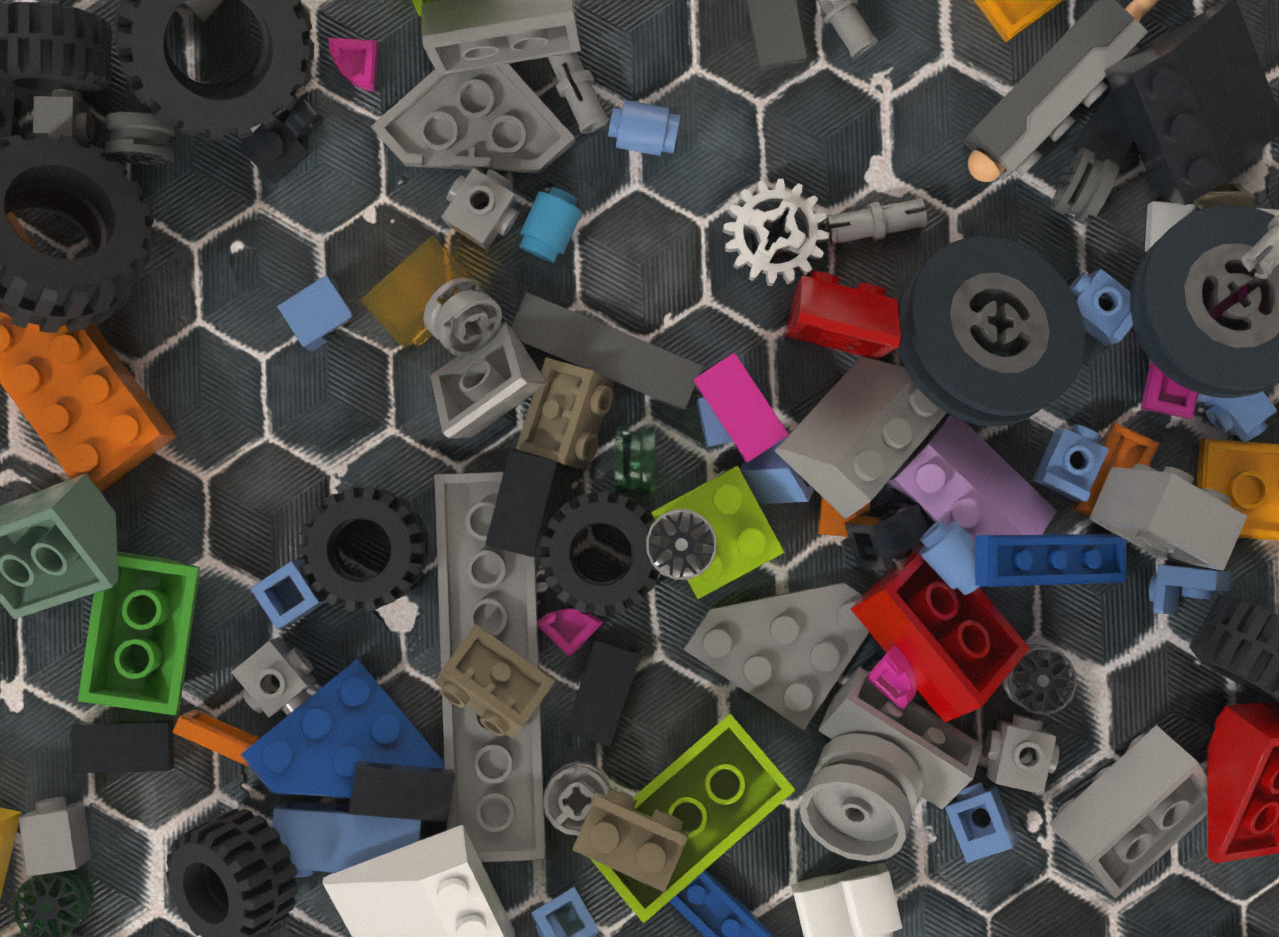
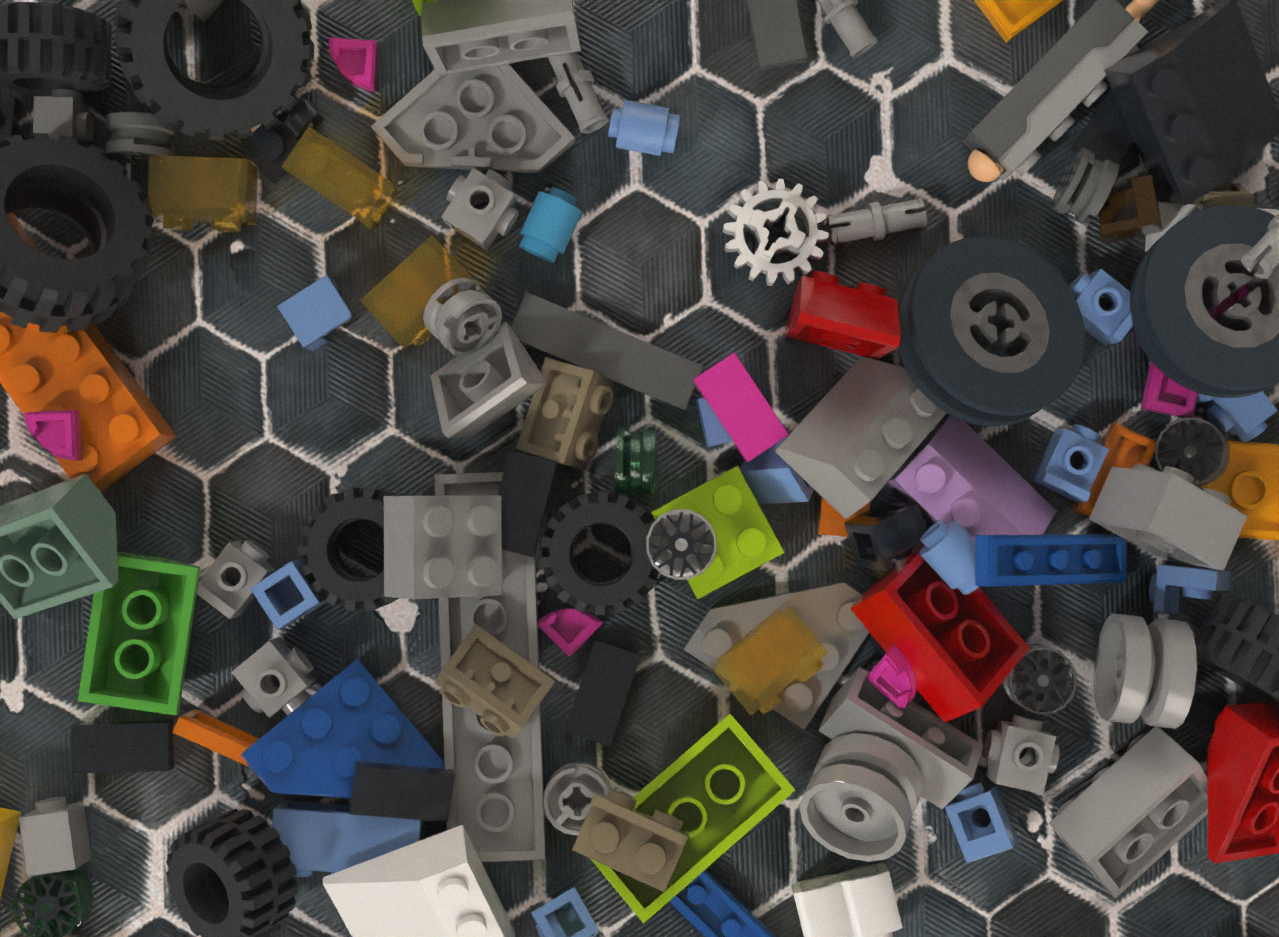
none -> dark pink tile [24,410,82,461]
none -> clear yellow brick [148,155,258,232]
none -> light grey brick [197,540,276,619]
none -> clear yellow brick [281,127,398,231]
none -> light grey brick [384,495,502,599]
none -> clear yellow brick [711,603,828,716]
none -> light grey wheel [1094,613,1197,729]
none -> dark brown panel [1098,175,1163,244]
none -> dark grey wheel [1155,418,1230,487]

